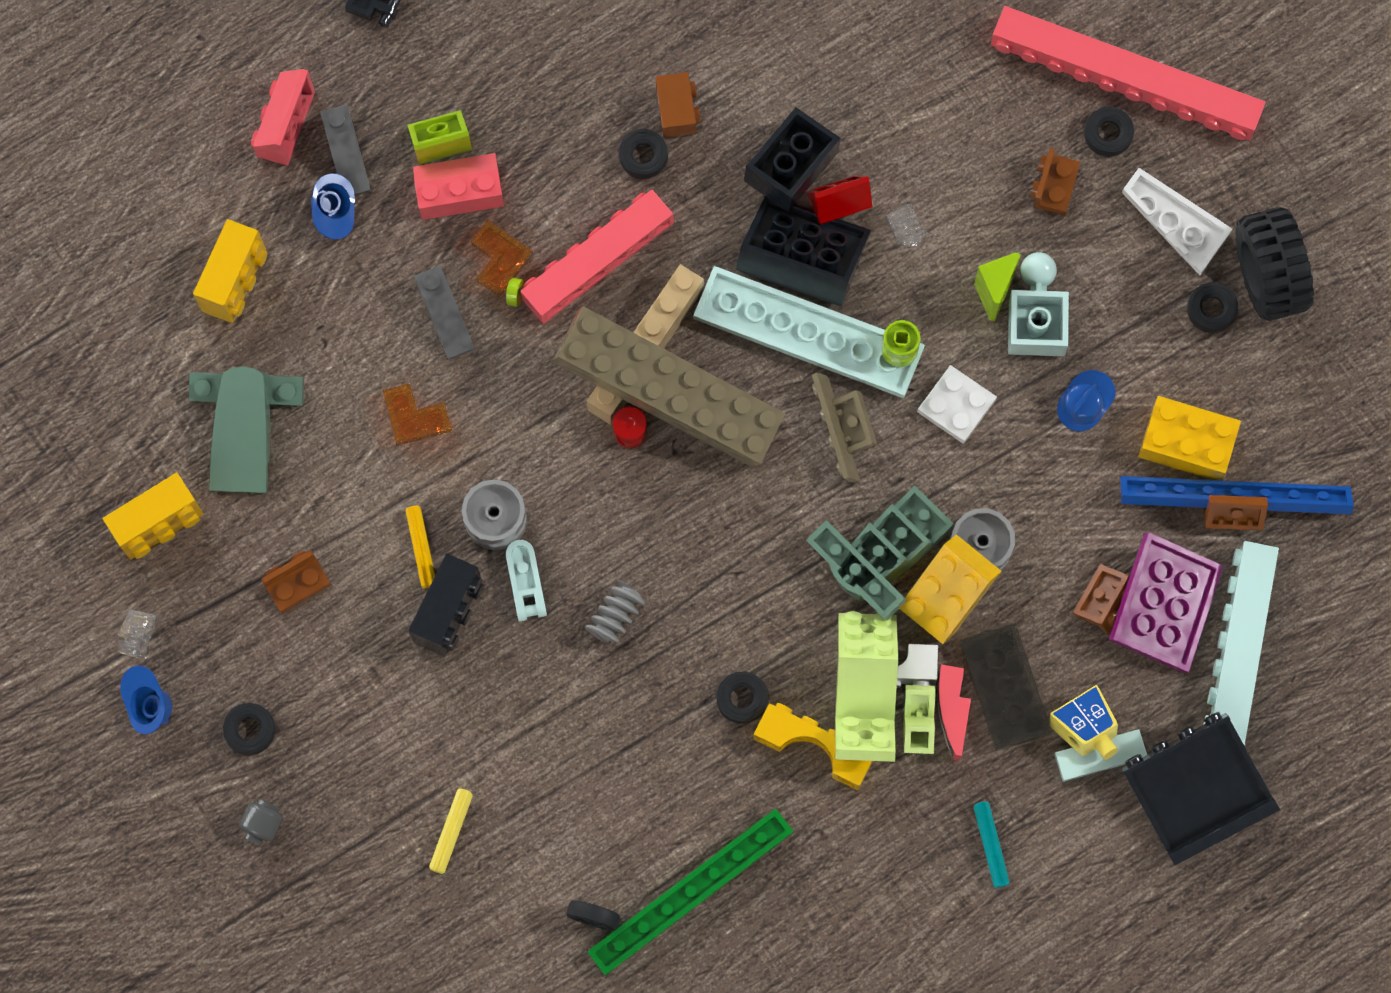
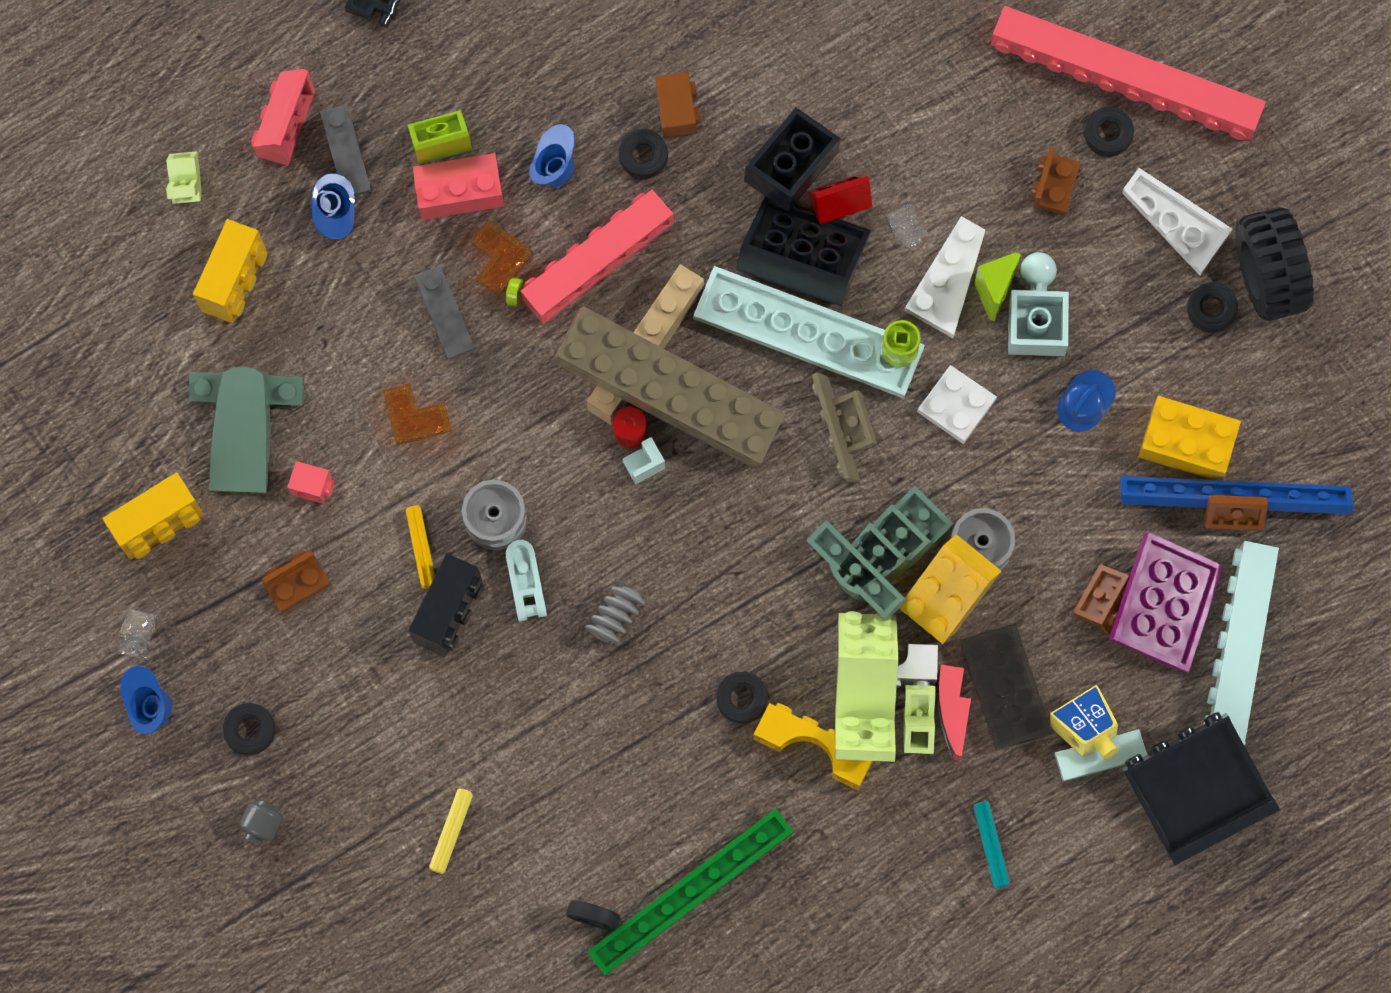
none -> yellowish green brick [166,152,201,204]
none -> coral brick [287,461,334,504]
none -> blue piece [529,124,575,189]
none -> light aqua panel [623,437,665,485]
none -> white wing [905,216,985,338]

